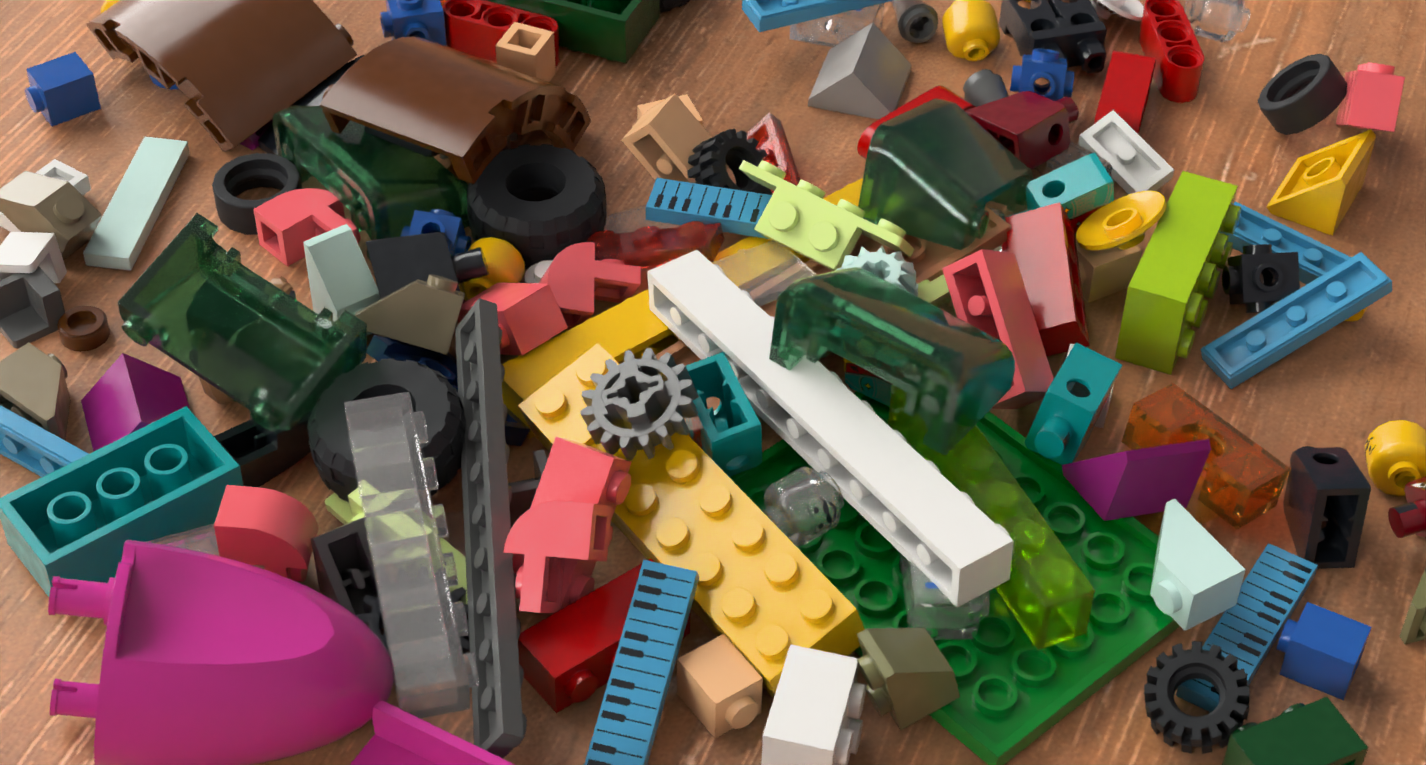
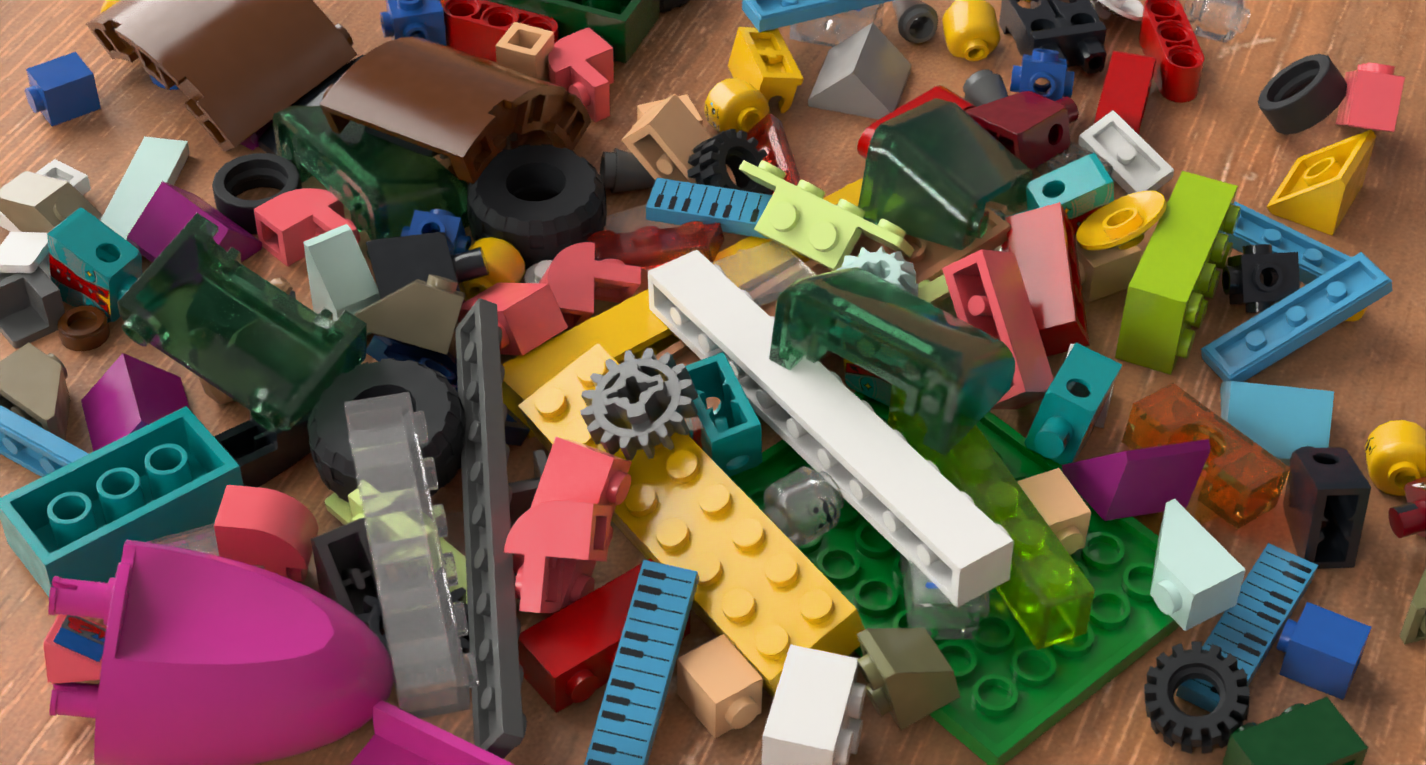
none -> slope [43,614,107,684]
none -> teal torso [47,207,159,323]
none -> magenta slope [127,181,262,292]
none -> coral brick [548,27,614,122]
none -> dark grey cone [600,148,655,193]
none -> yellow head [704,78,769,140]
none -> yellow hinge [728,27,804,114]
none -> light nougat brick [1007,468,1091,563]
none -> medium azure slope [1220,381,1334,466]

